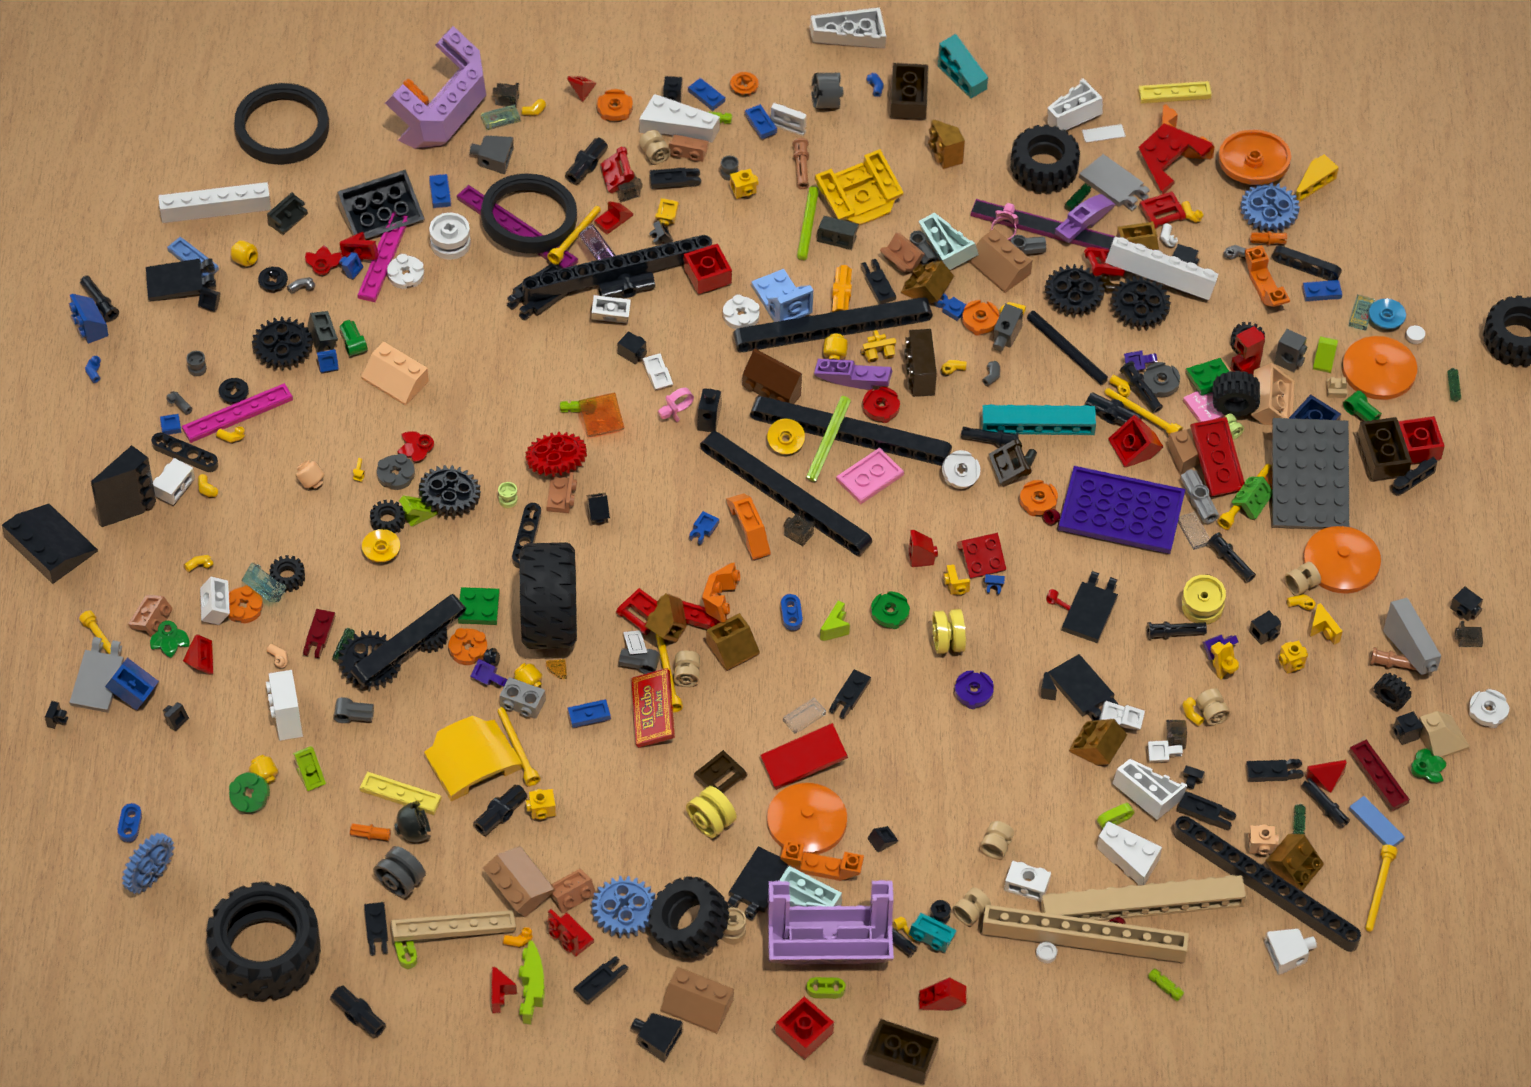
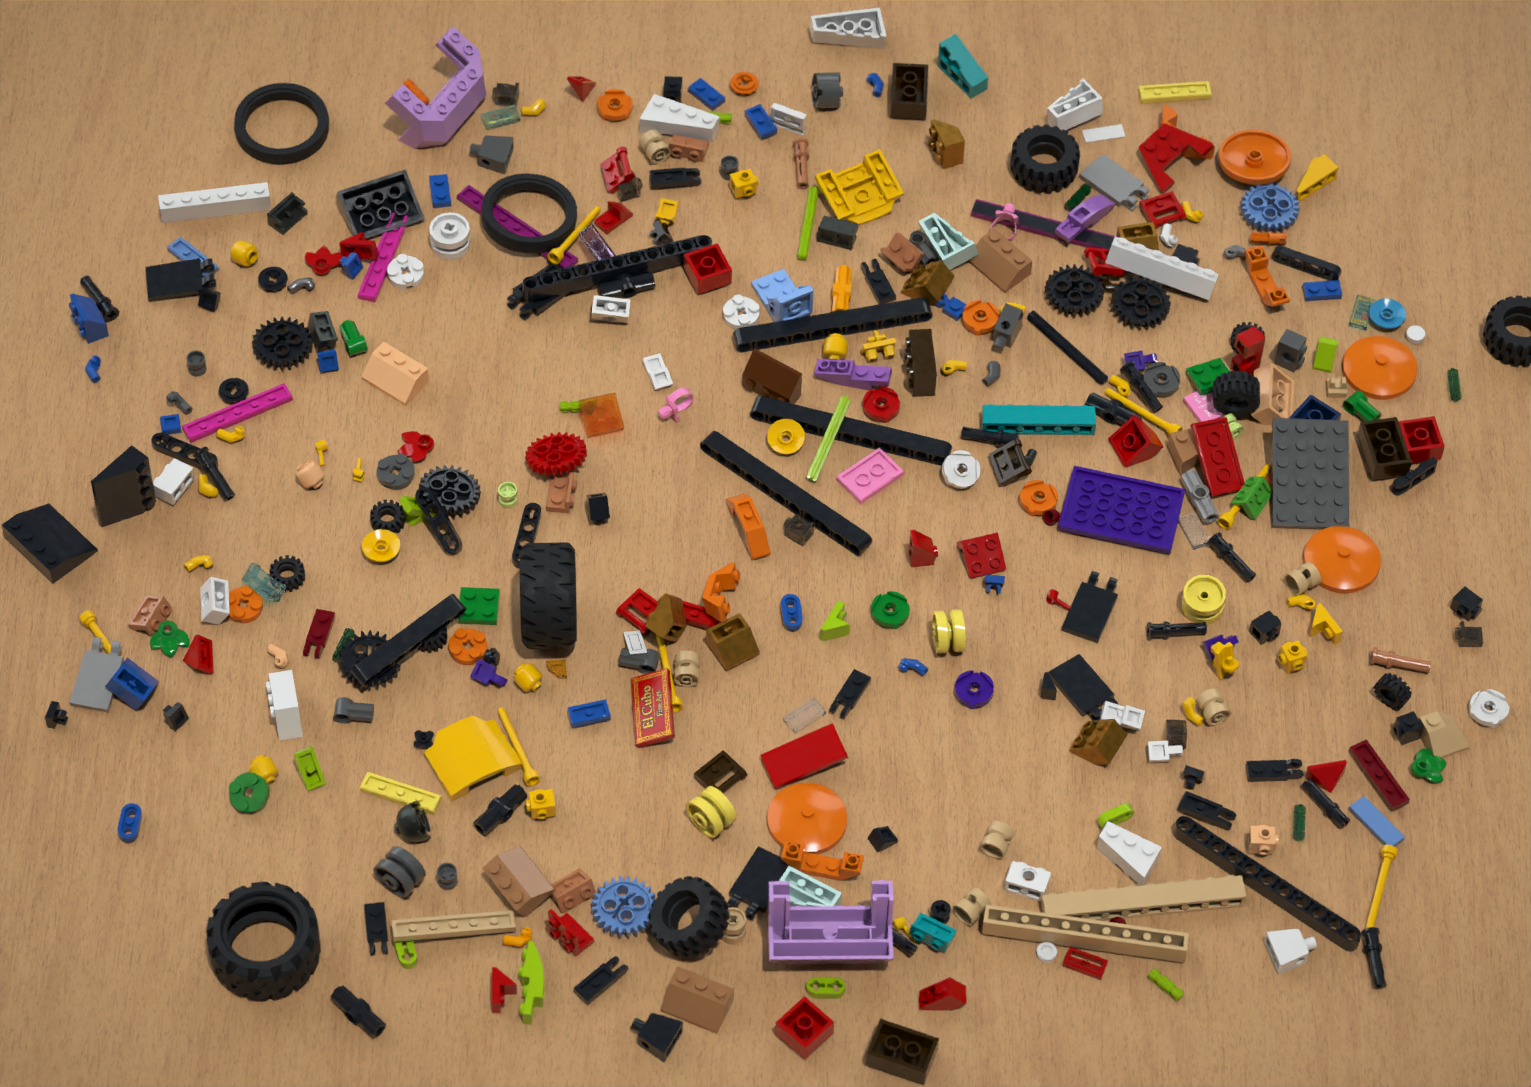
medium blue gear [122,833,175,894] -> none
orange axle [350,824,391,842] -> none
light grey brick [499,677,546,719] -> none
black piece [565,137,608,185] -> none
black brick [617,331,647,365] -> none
blue plate [689,511,719,545] -> none
black torso [697,388,722,432] -> none
yellow bracket [943,564,970,595] -> none
dark grey piece [1011,235,1047,254] -> none
white wedge [1112,759,1187,820] -> none
pearl gold slope [1266,834,1324,891] -> none
light grey slope [1383,598,1441,675] -> none
none -> black pin [193,447,236,501]
none -> yellow hand [316,440,328,467]
none -> black plate [414,730,434,750]
none -> black beam [415,487,462,553]
none -> dark grey wheel [437,863,458,890]
none -> blue arm [898,658,929,676]
none -> red tile [1063,947,1108,980]
none -> black pin [1361,927,1387,989]

